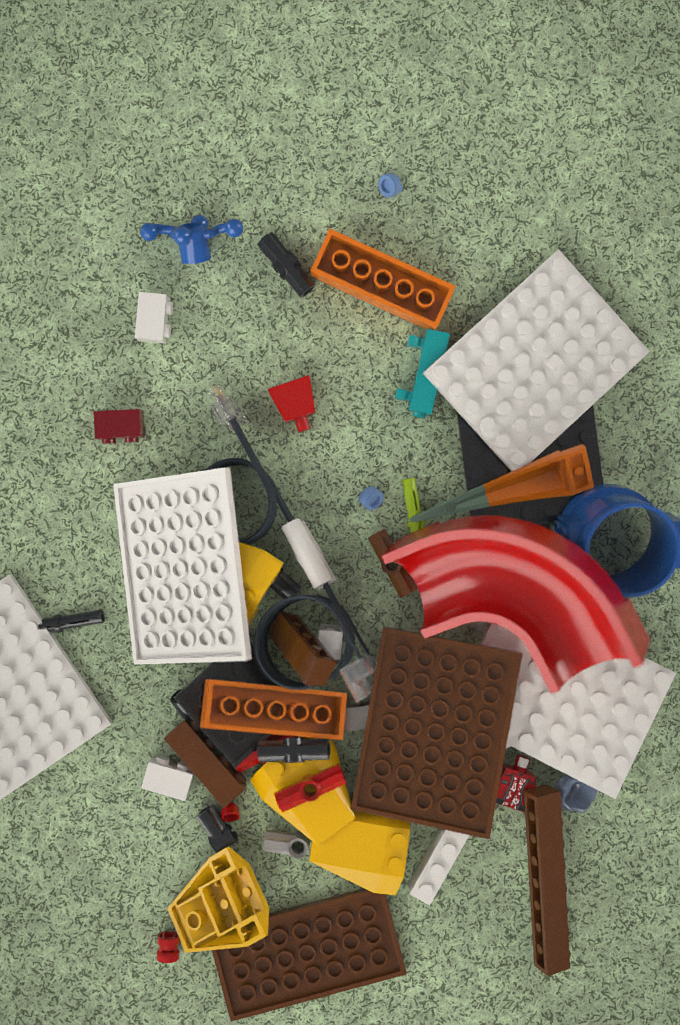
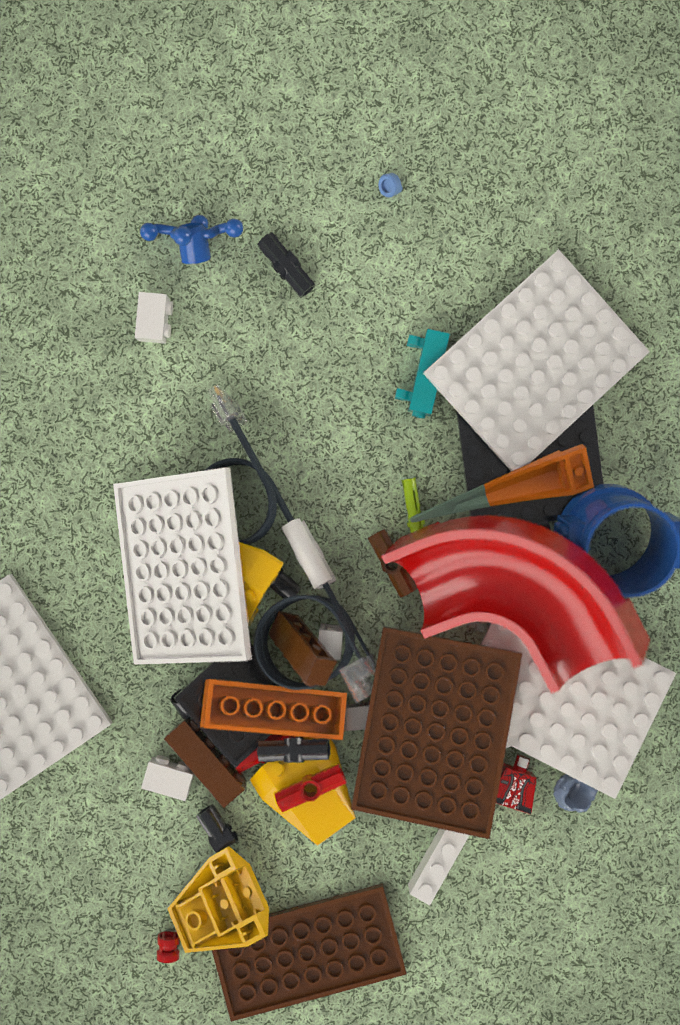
black pin [38,609,105,633] -> none
dark red brick [93,409,145,444] -> none
red hinge [221,802,240,822] -> none
light grey piece [264,830,310,859] -> none
red torso [268,375,316,433] -> none
yellow wedge [309,810,410,895] -> none
orange brick [310,229,456,330] -> none
medium blue tile [359,486,384,510] -> none
reddish brown brick [524,784,571,976] -> none

